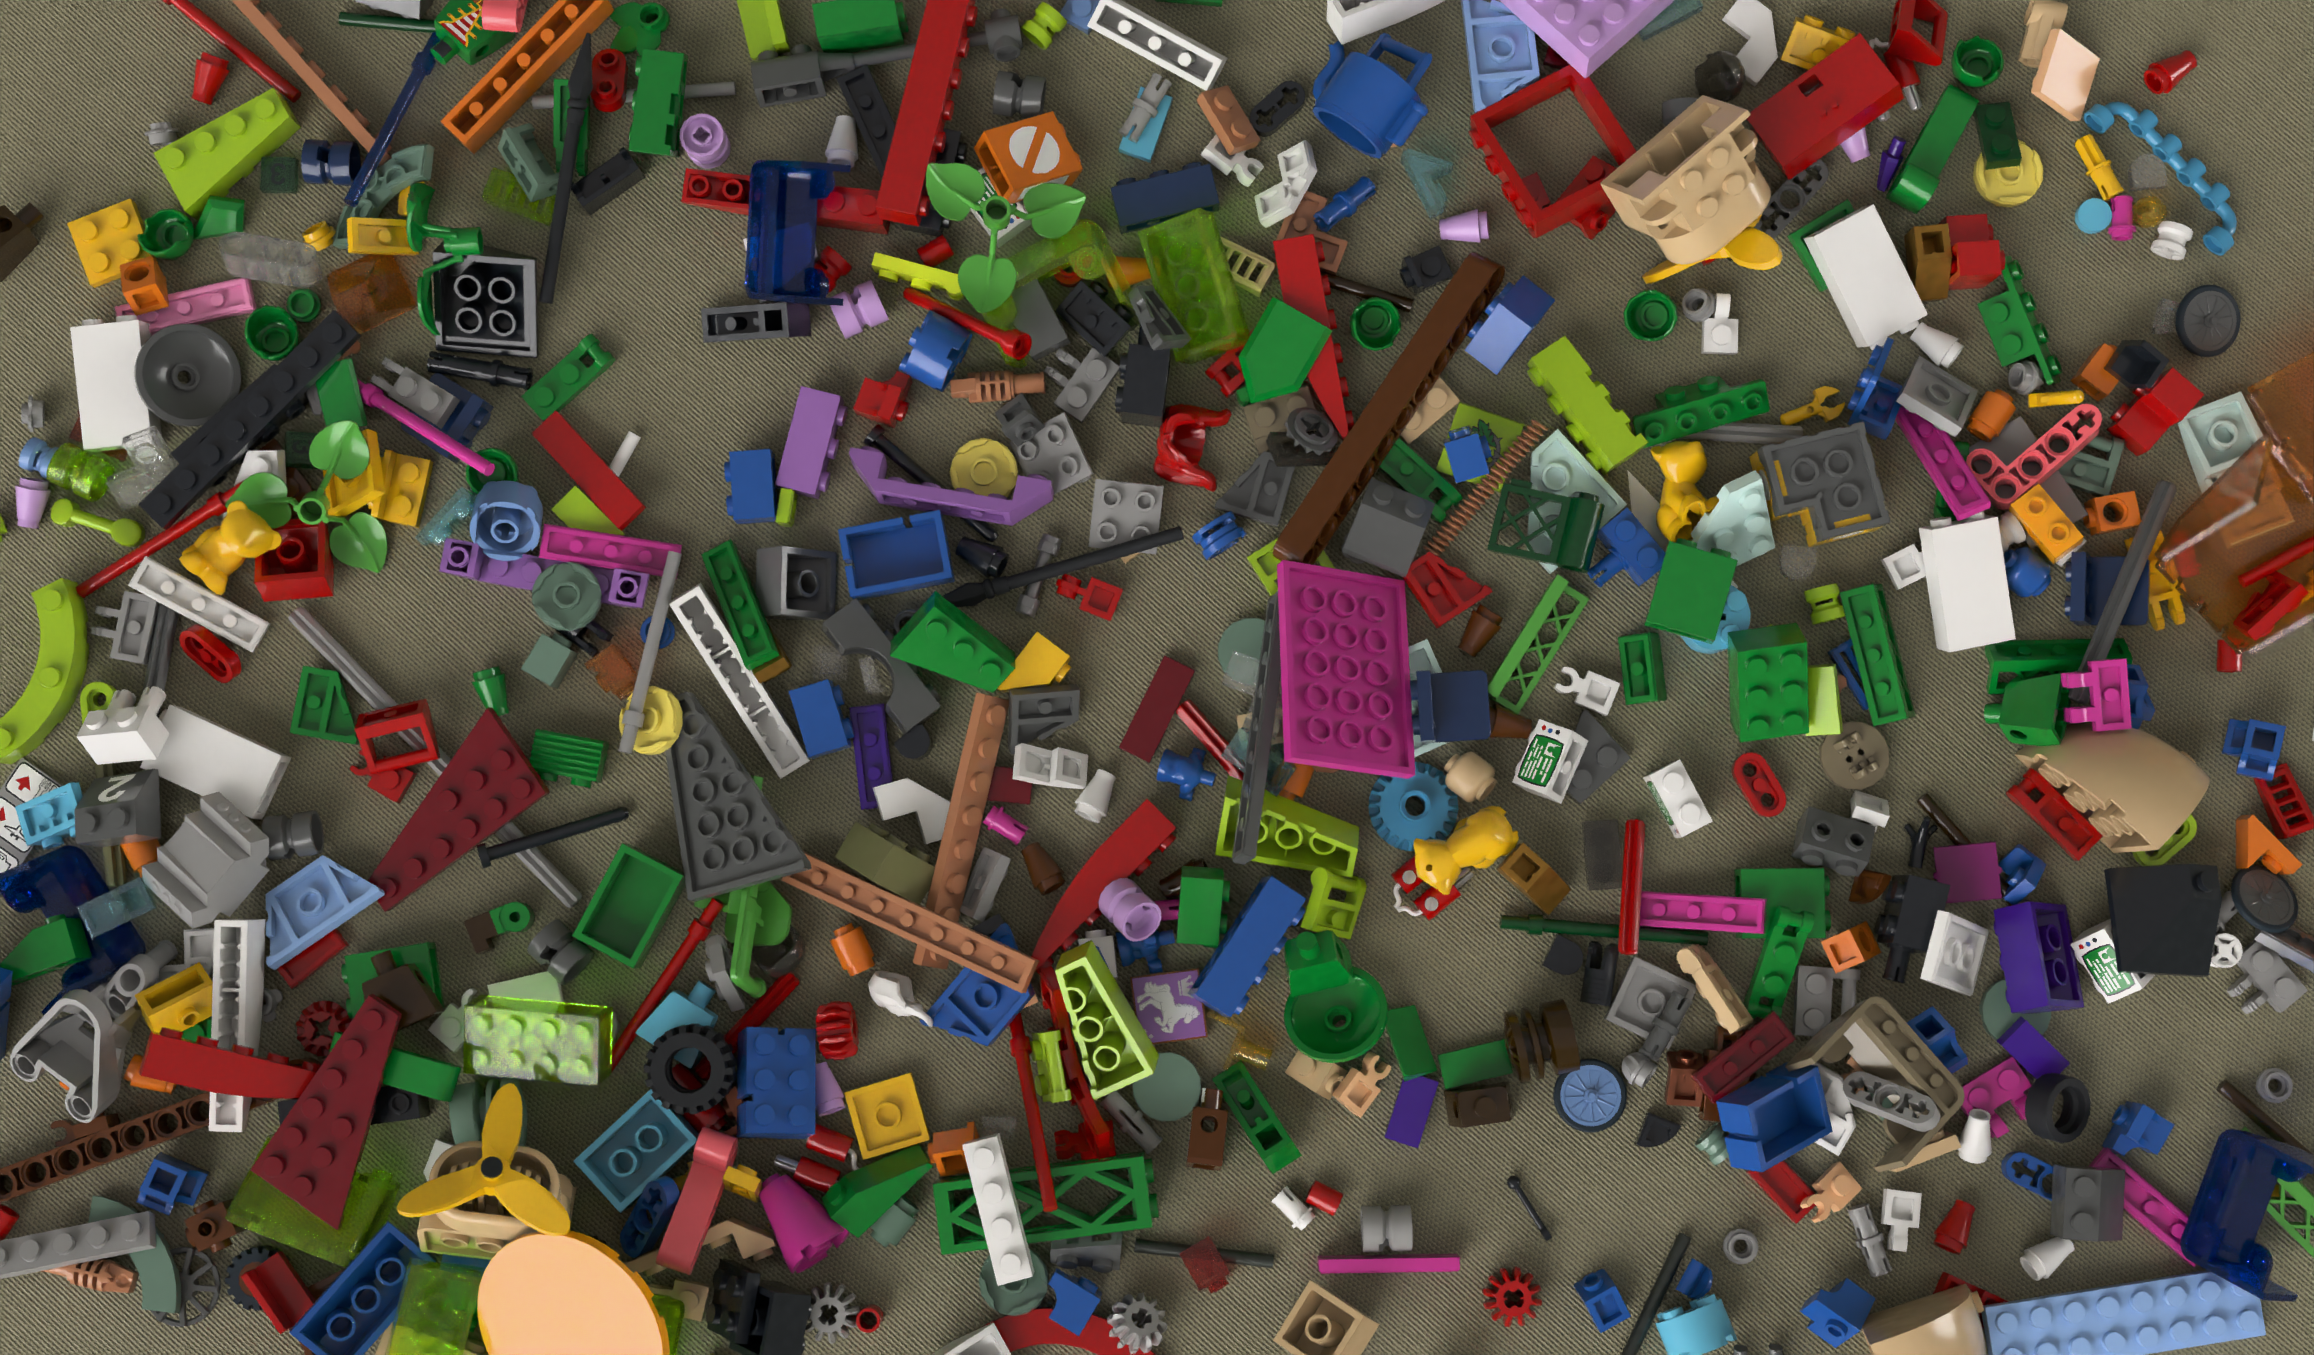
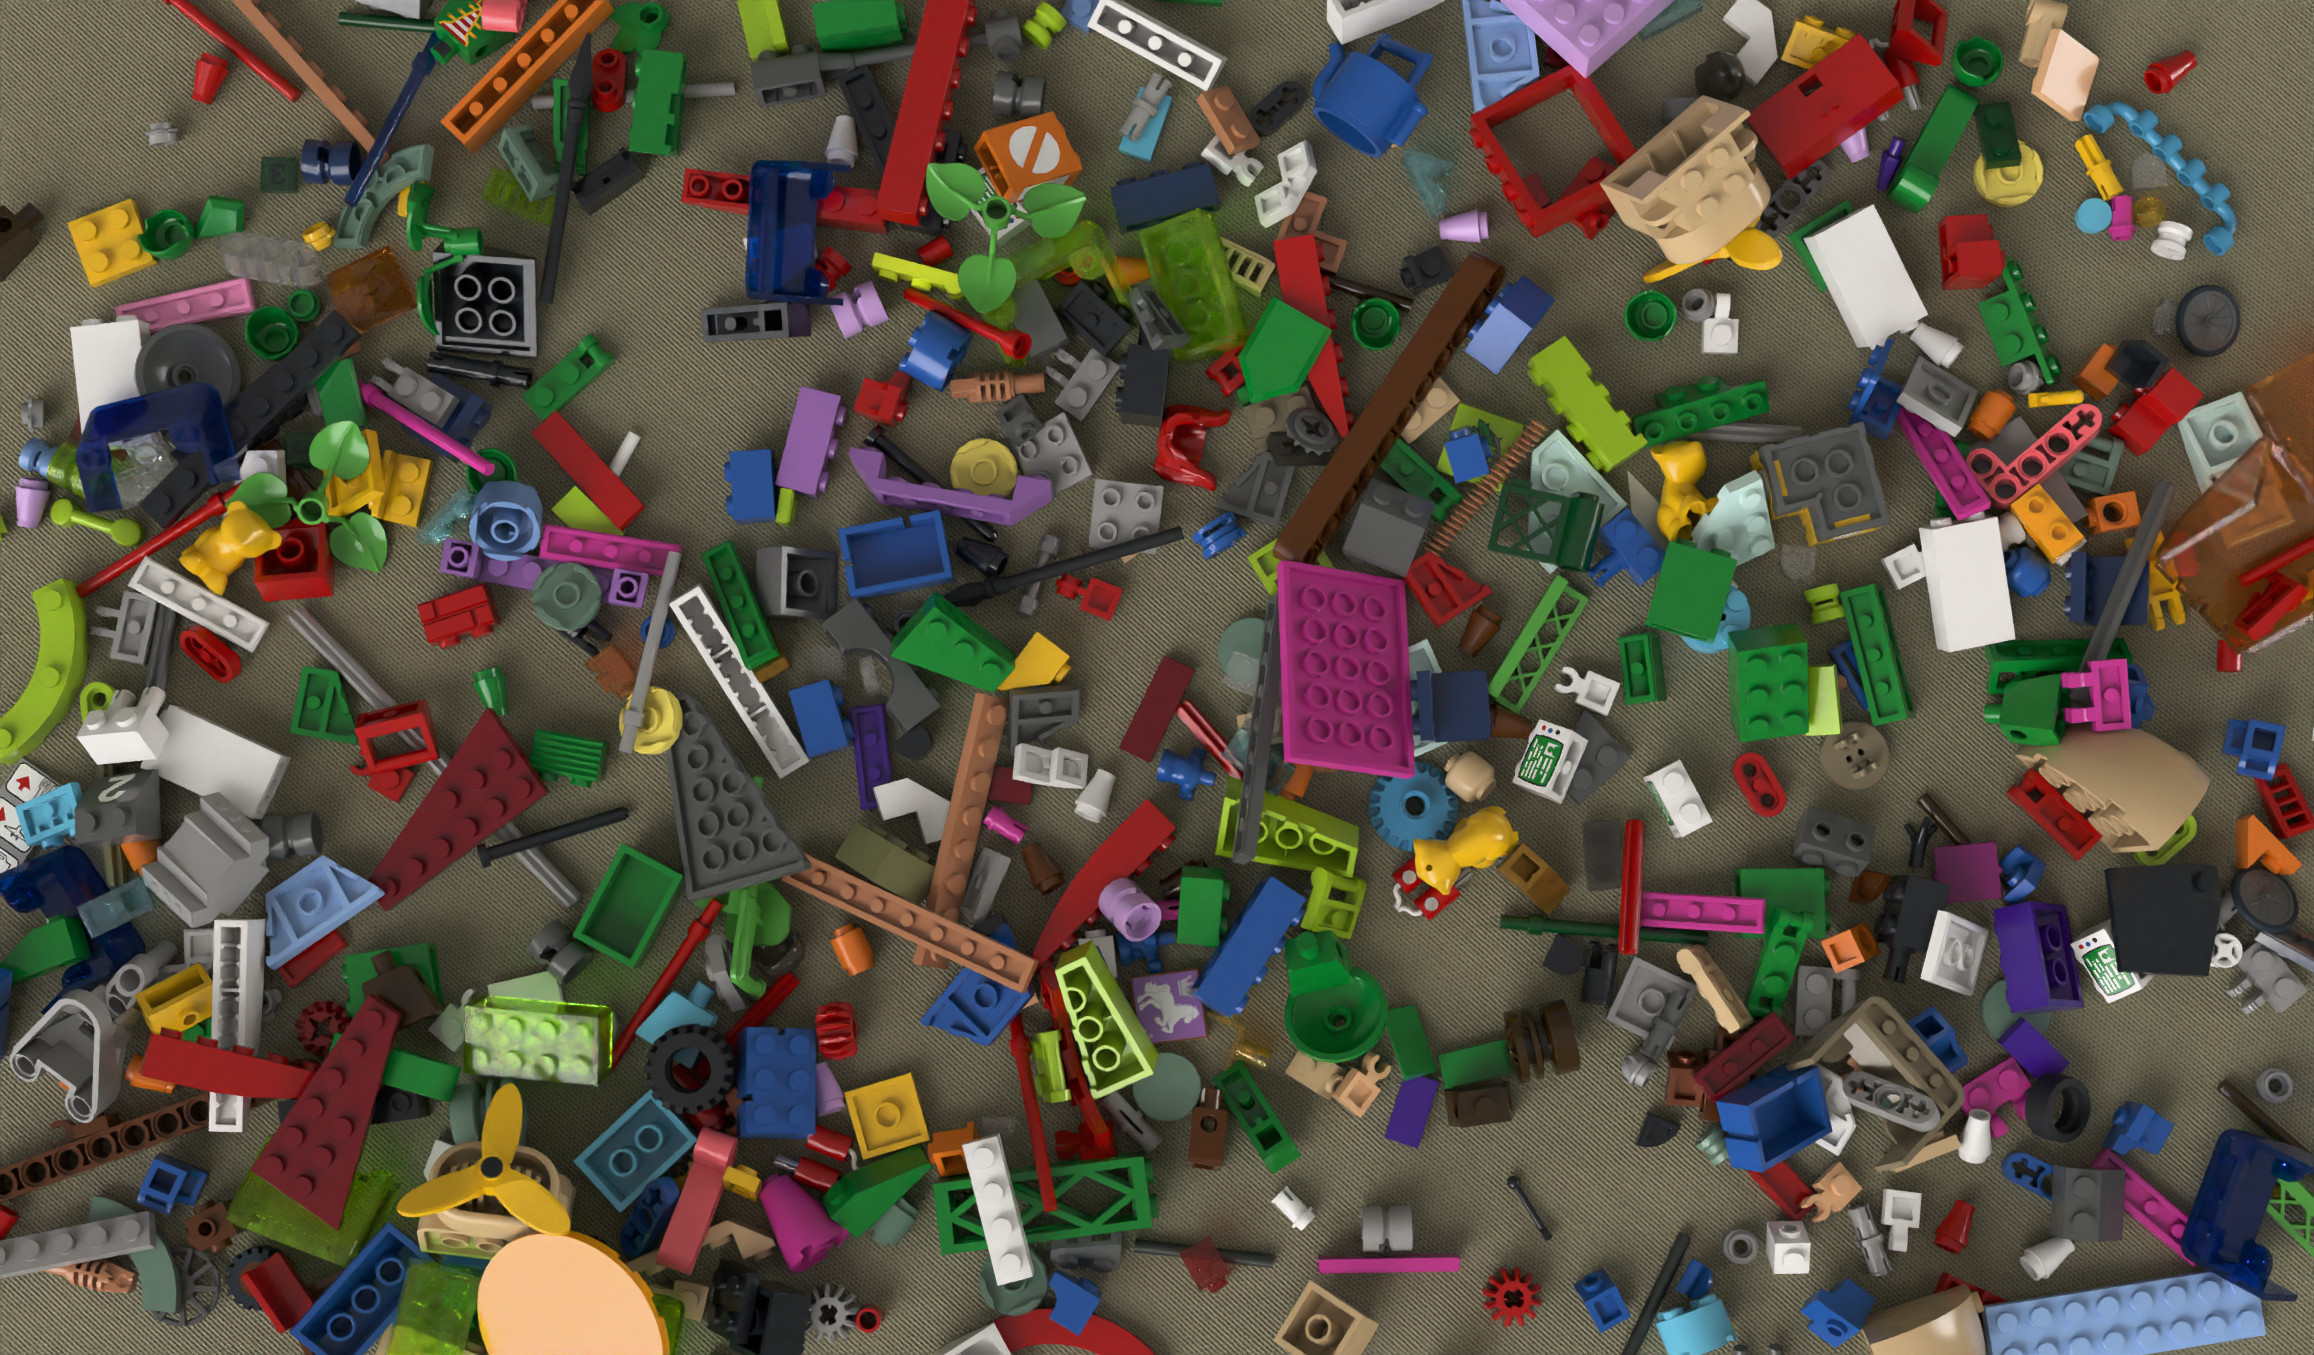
orange brick [120,255,169,316] -> none
lime wedge [153,88,301,221] -> none
yellow plate [347,217,419,256] -> none
leg [464,902,535,954] -> none
sand green brick [521,633,578,689] -> none
lavender wheel [680,114,731,169] -> none
white piece [868,971,933,1027] -> none
light grey gear [1107,1293,1168,1355] -> none
red hinge [1305,1180,1343,1216] -> none
blue pin [1313,176,1376,232] -> none
medium blue wheel [1553,1058,1627,1133] -> none
yellow bar [1780,386,1845,426] -> none
white tile [1850,790,1890,832] -> none
pearl gold slope [1904,223,1952,302] -> none
none -> clear blue windscreen [76,382,242,513]
none -> red brick [417,583,501,650]
none -> white brick [1766,1221,1811,1274]

